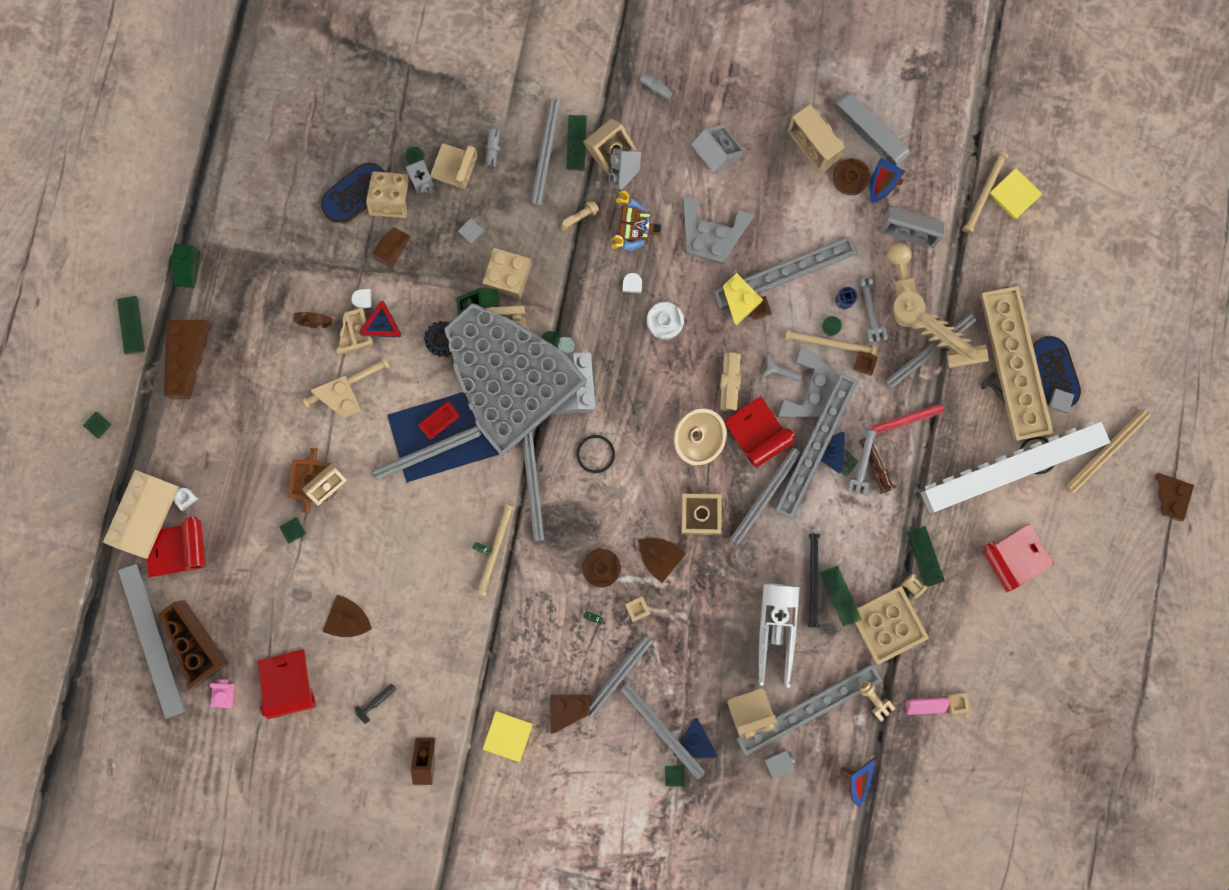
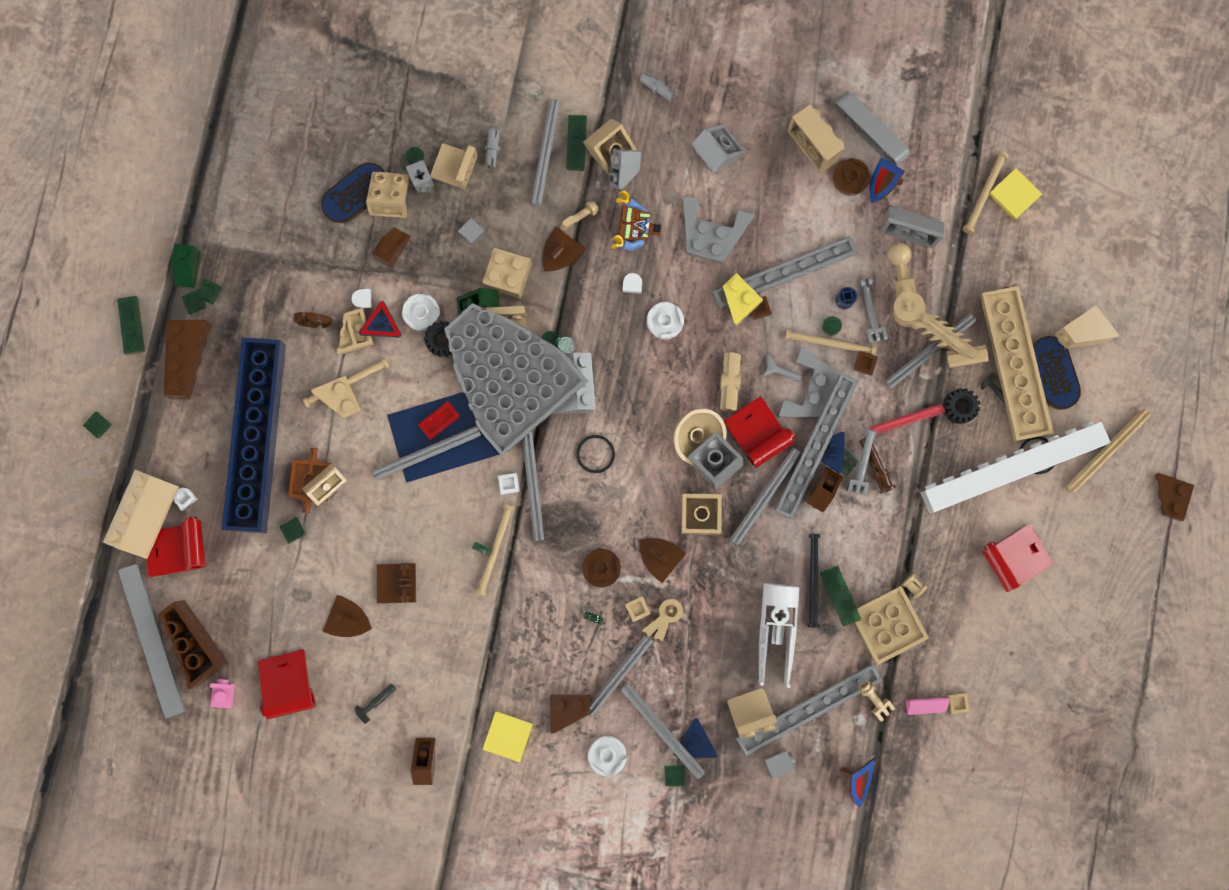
clear green tile [906,526,945,587] -> none
light grey tile [1048,389,1074,414] -> none
none -> clear green tile [181,289,208,315]
none -> clear green tile [195,279,222,305]
none -> dark blue brick [222,338,286,534]
none -> reddish brown hinge [377,563,416,604]
none -> white tile [402,294,440,331]
none -> white tile [498,473,520,495]
none -> reddish brown shield [543,227,586,271]
none -> white tile [588,736,627,776]
none -> tan piece [642,599,683,641]
none -> light grey slope [688,432,743,490]
none -> reddish brown slope [807,467,843,512]
none -> black tyre [943,388,981,424]
none -> tan slope [1054,305,1119,349]

